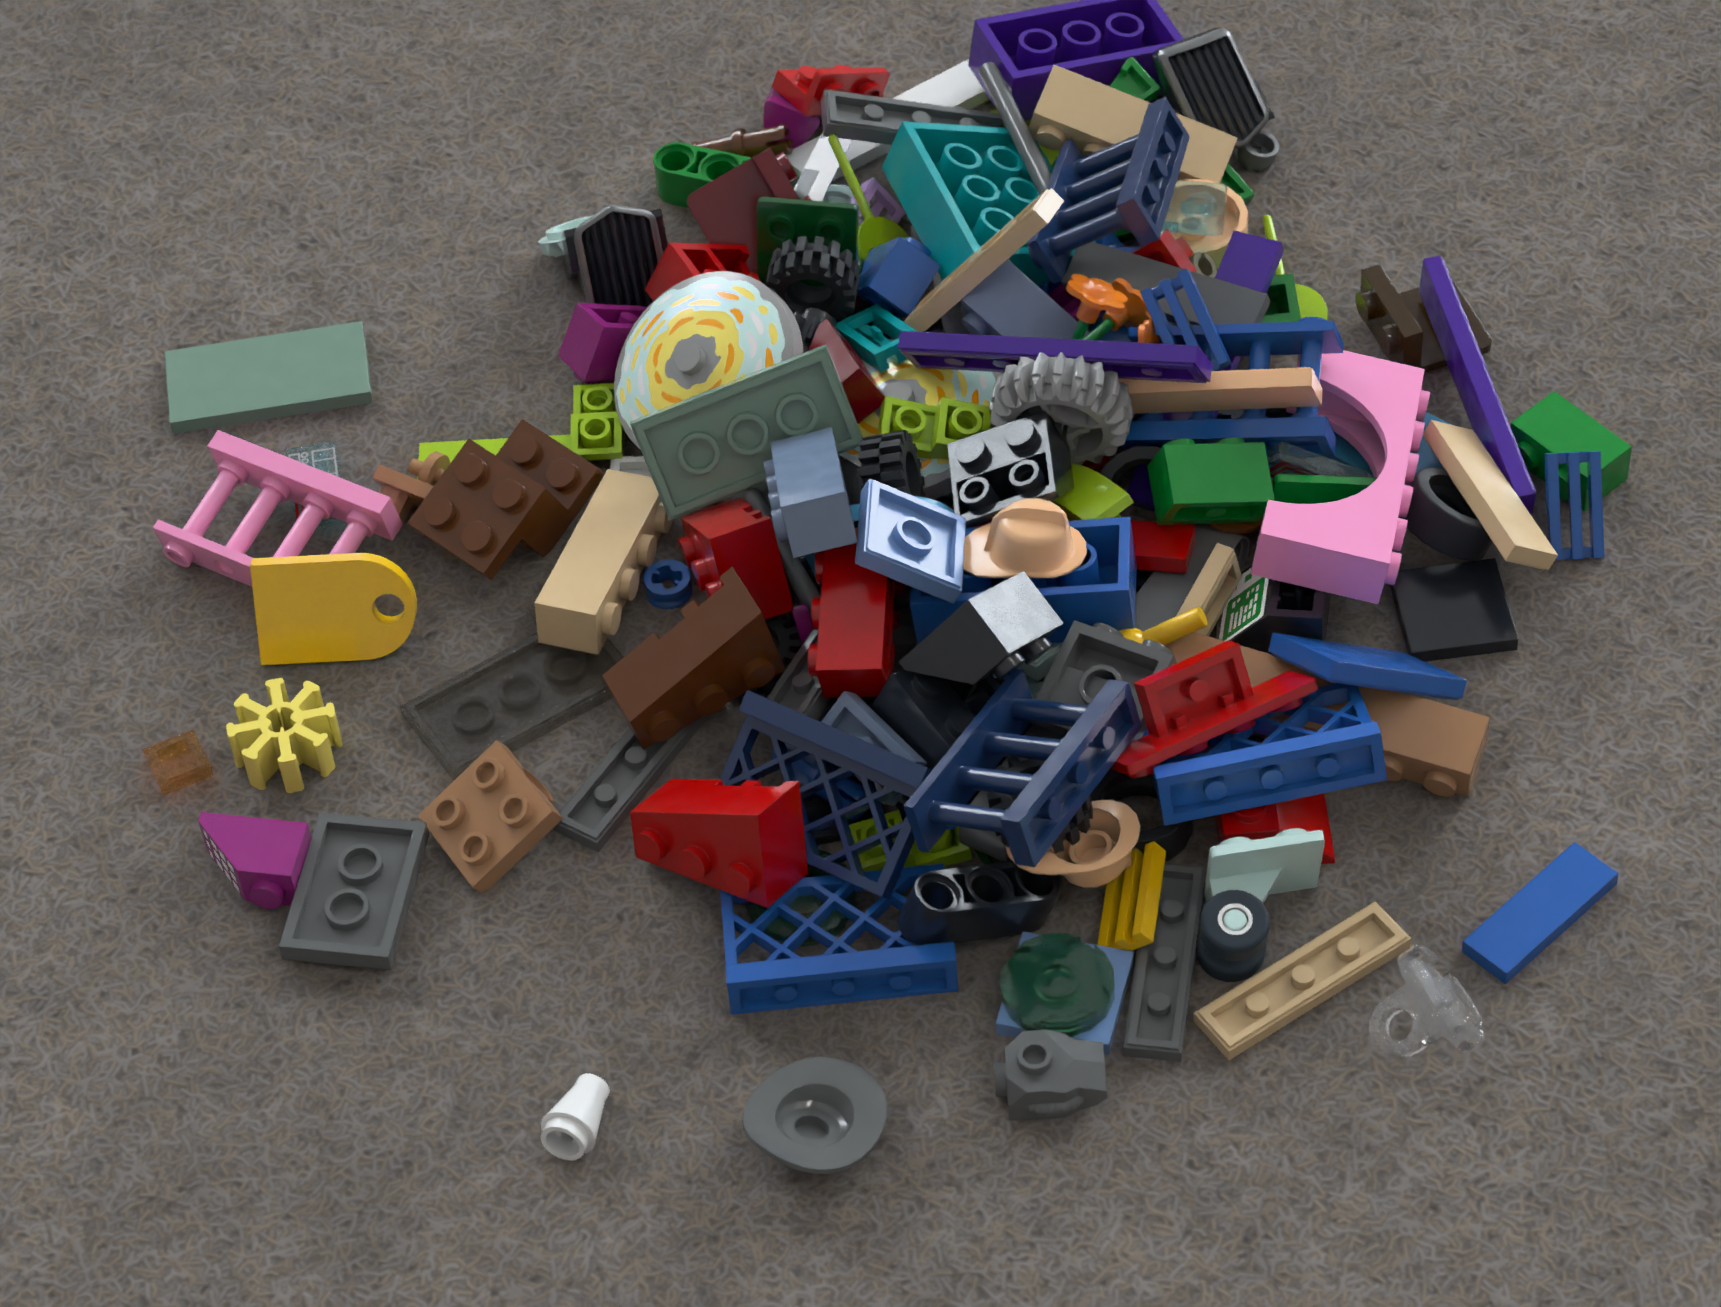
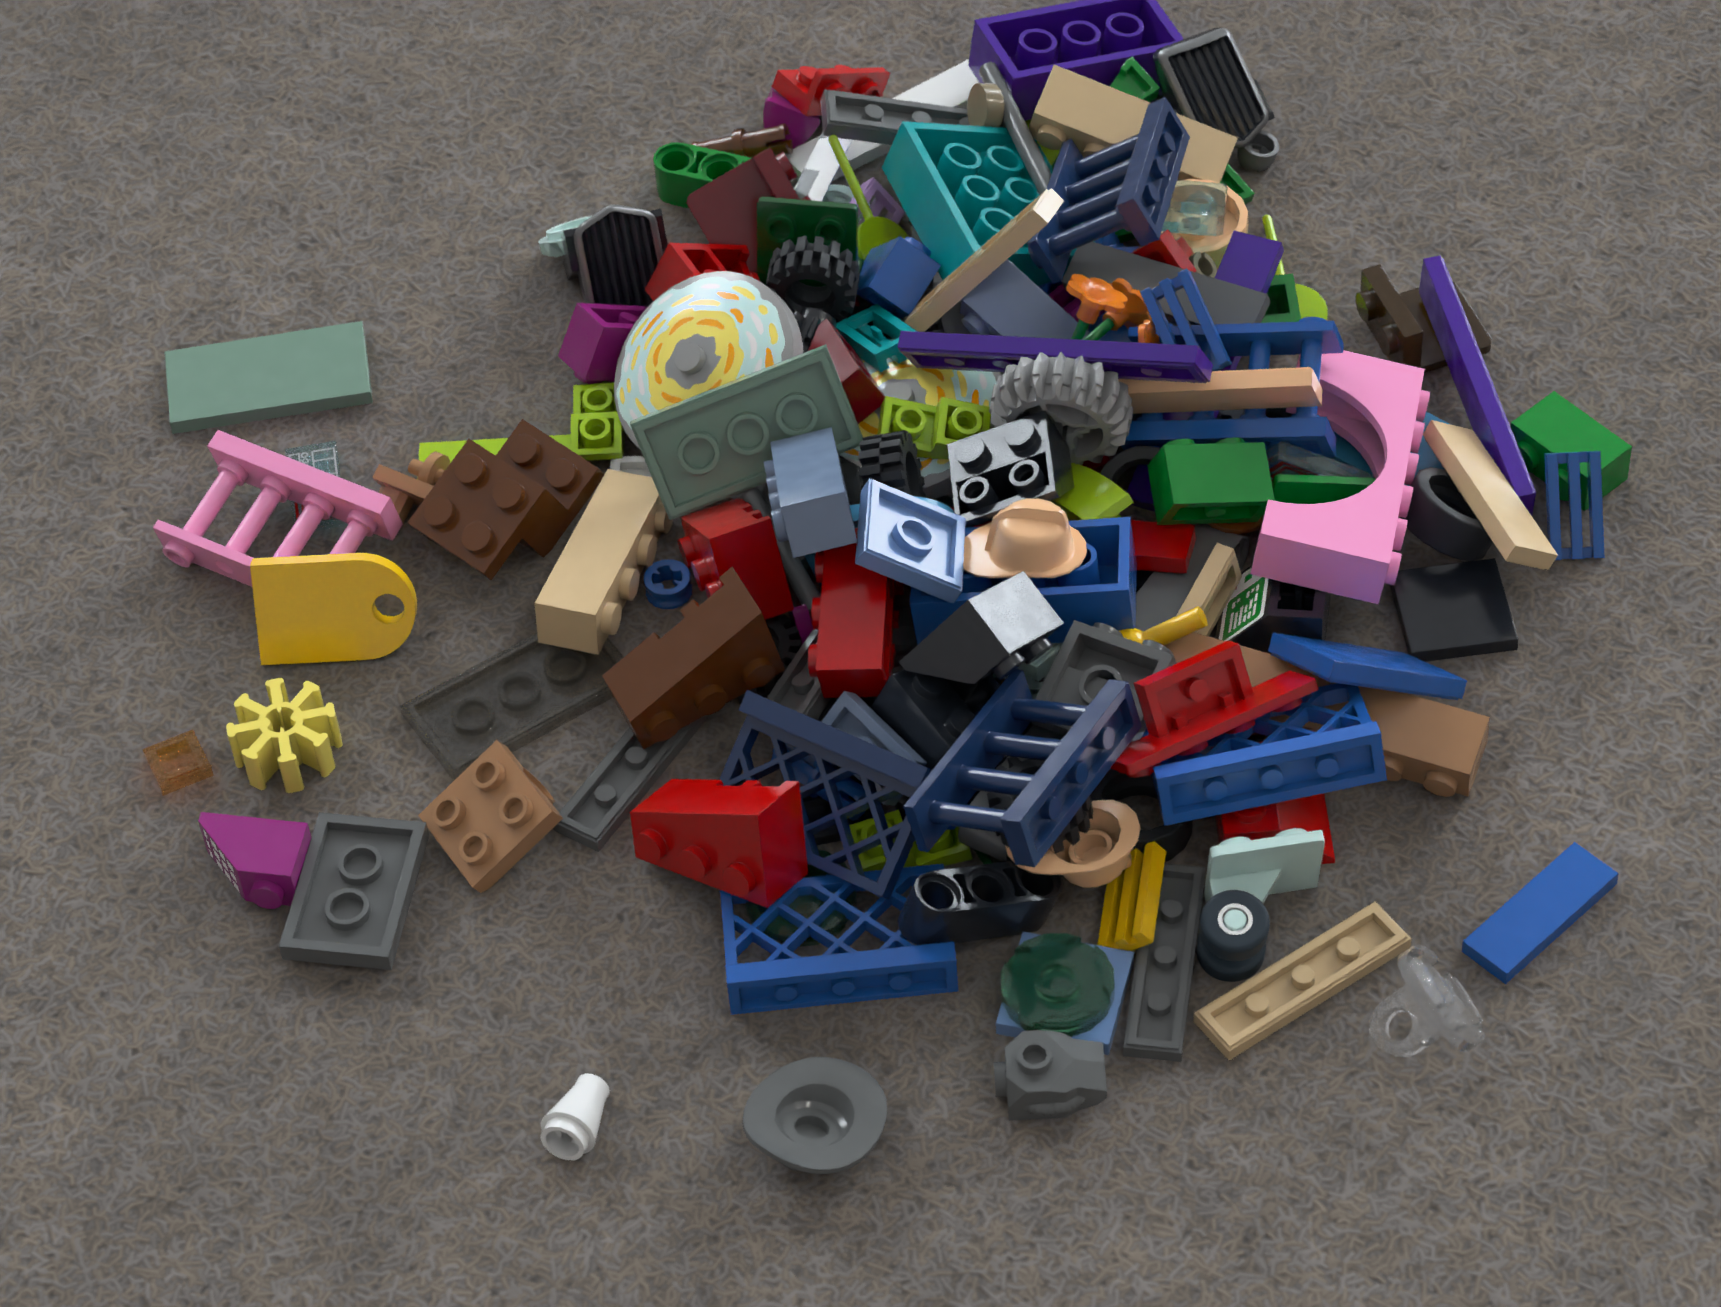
none -> dark tan tile [967,83,1004,127]

